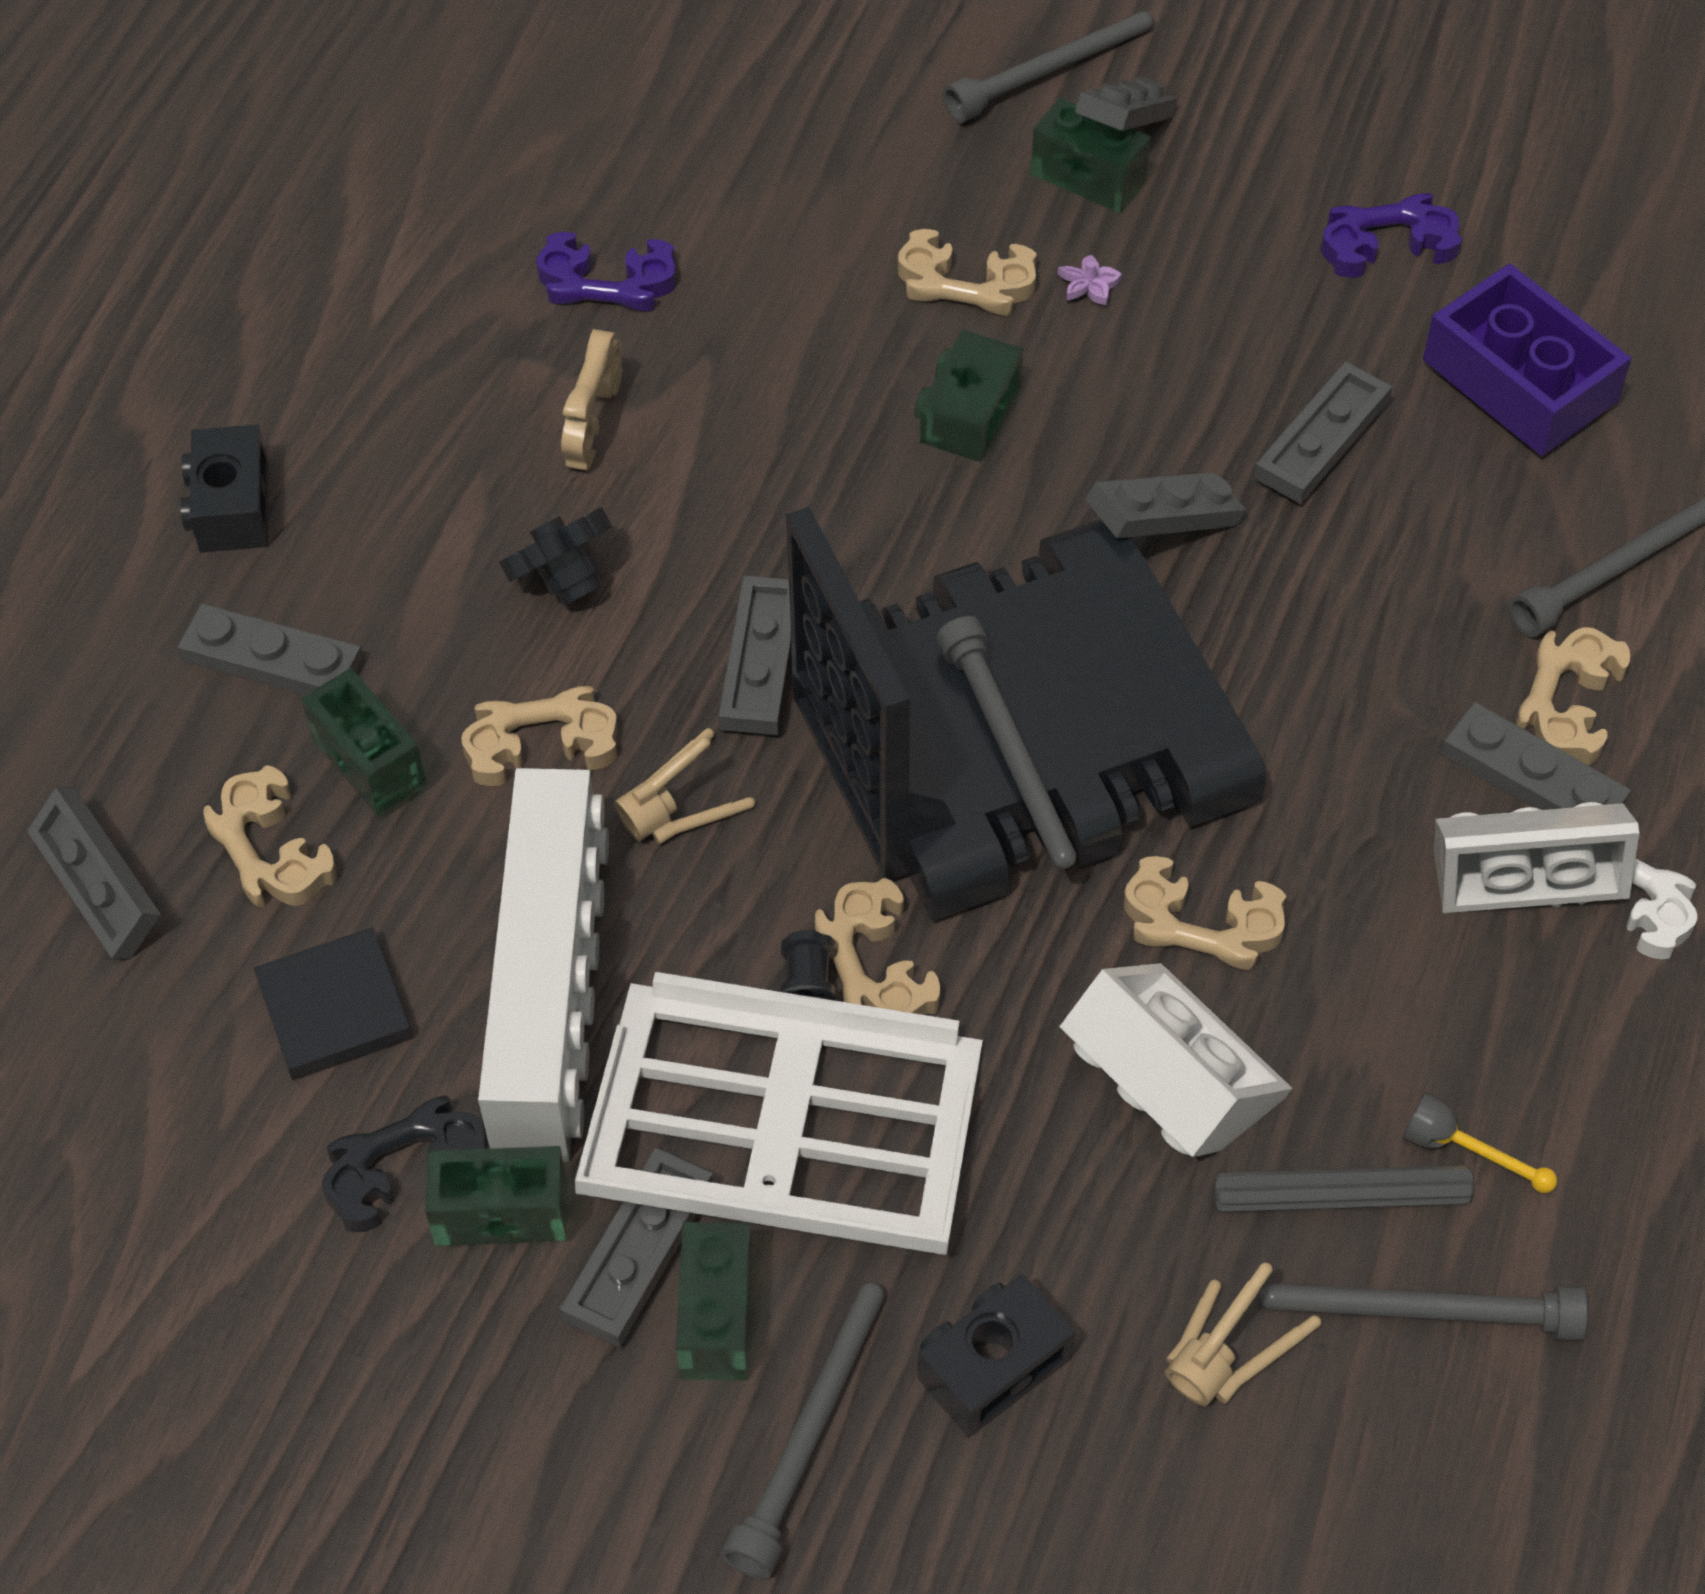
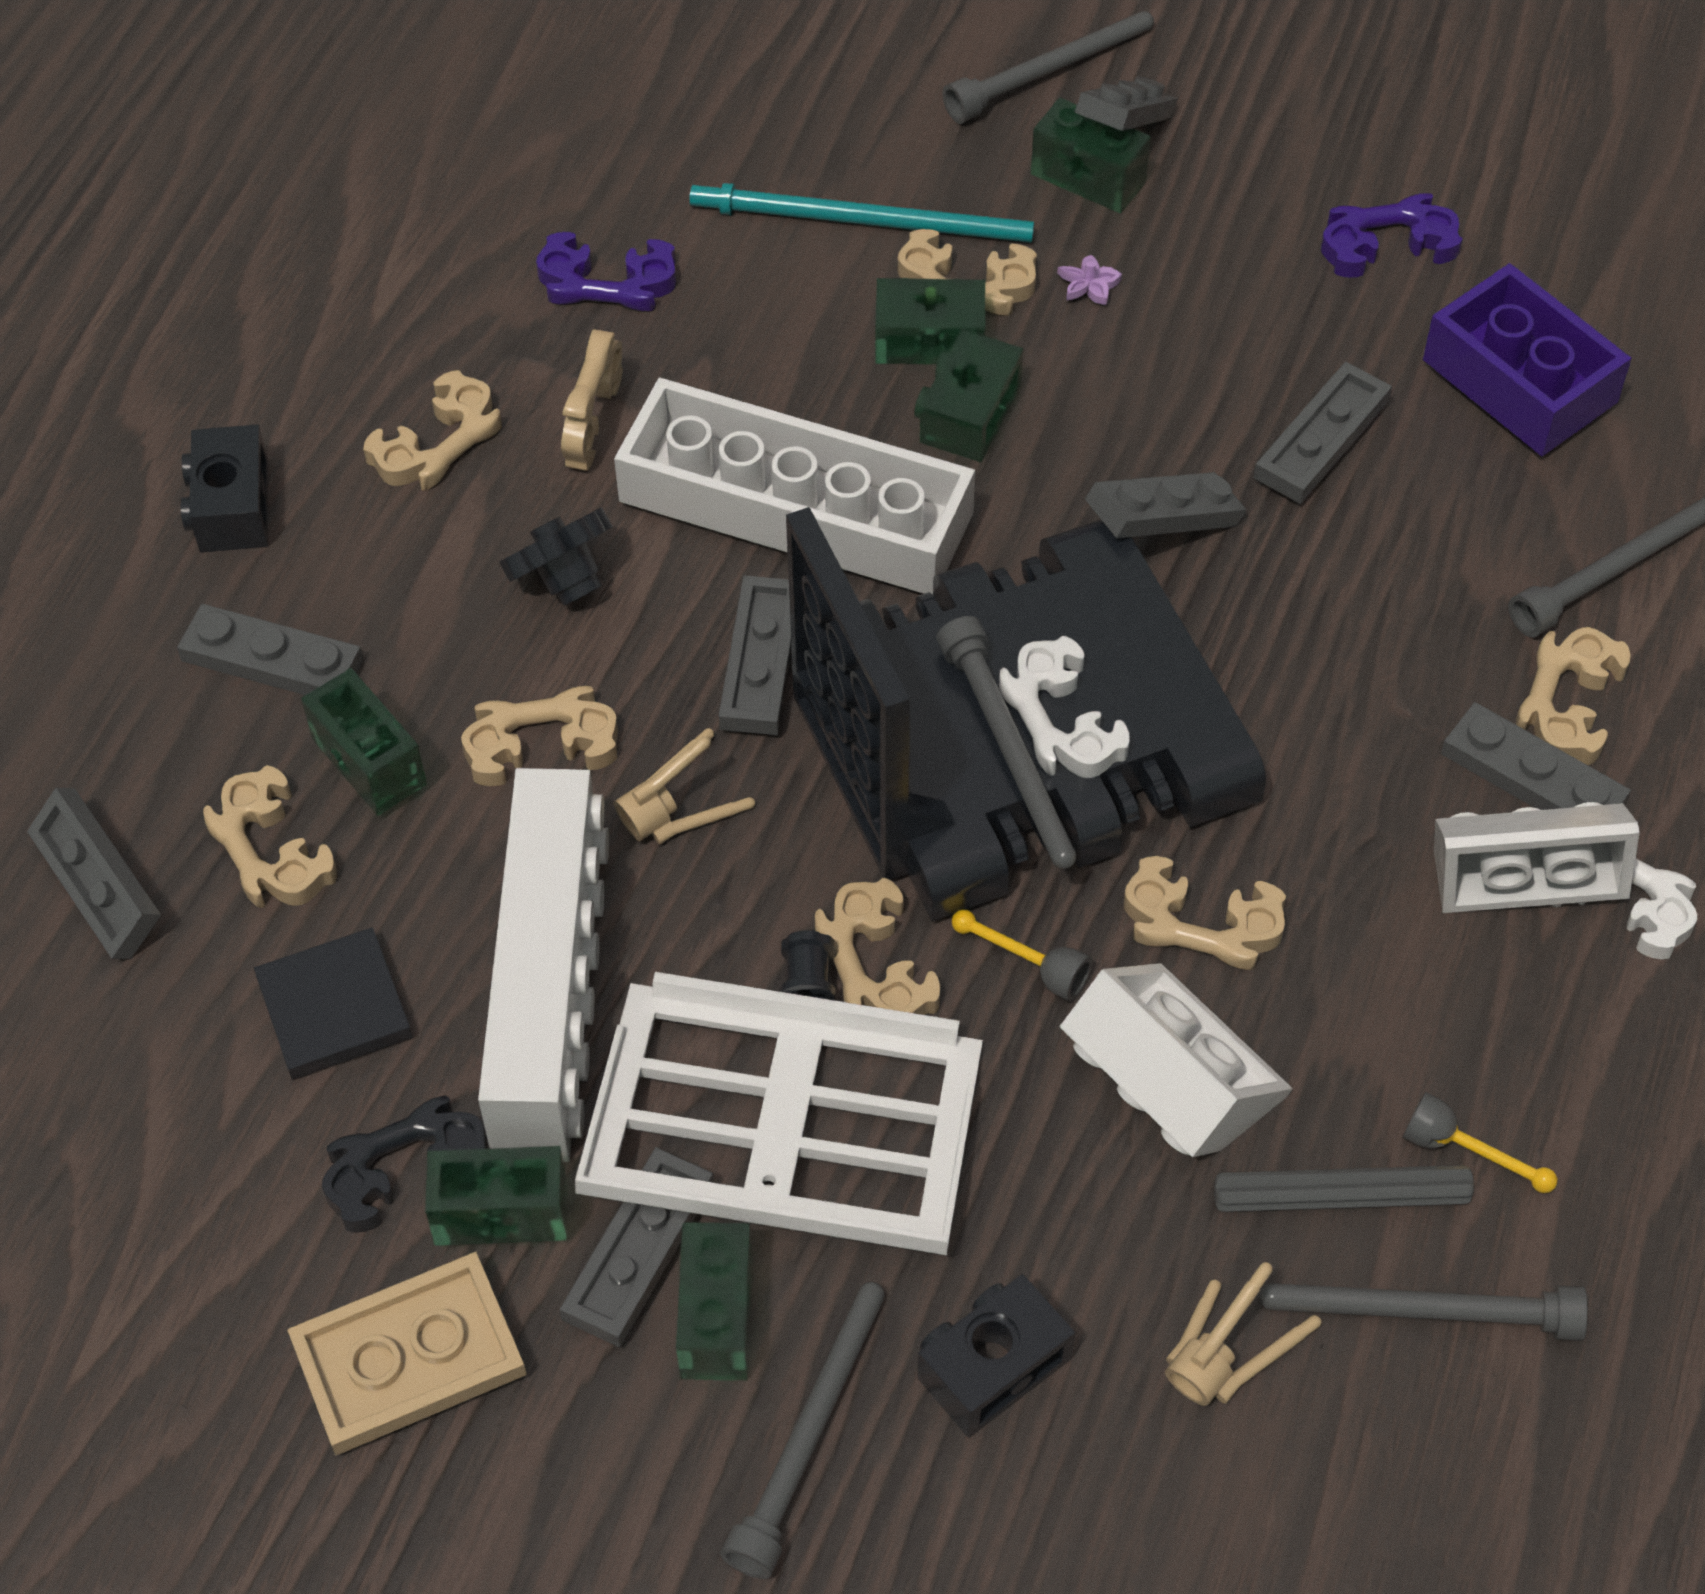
none -> tan plate [287,1252,527,1456]
none -> tan helmet [363,370,502,491]
none -> white brick [614,377,975,595]
none -> teal bar [690,183,1034,243]
none -> clear green brick [875,278,985,365]
none -> hinge [951,910,1093,1002]
none -> white helmet [999,636,1130,778]

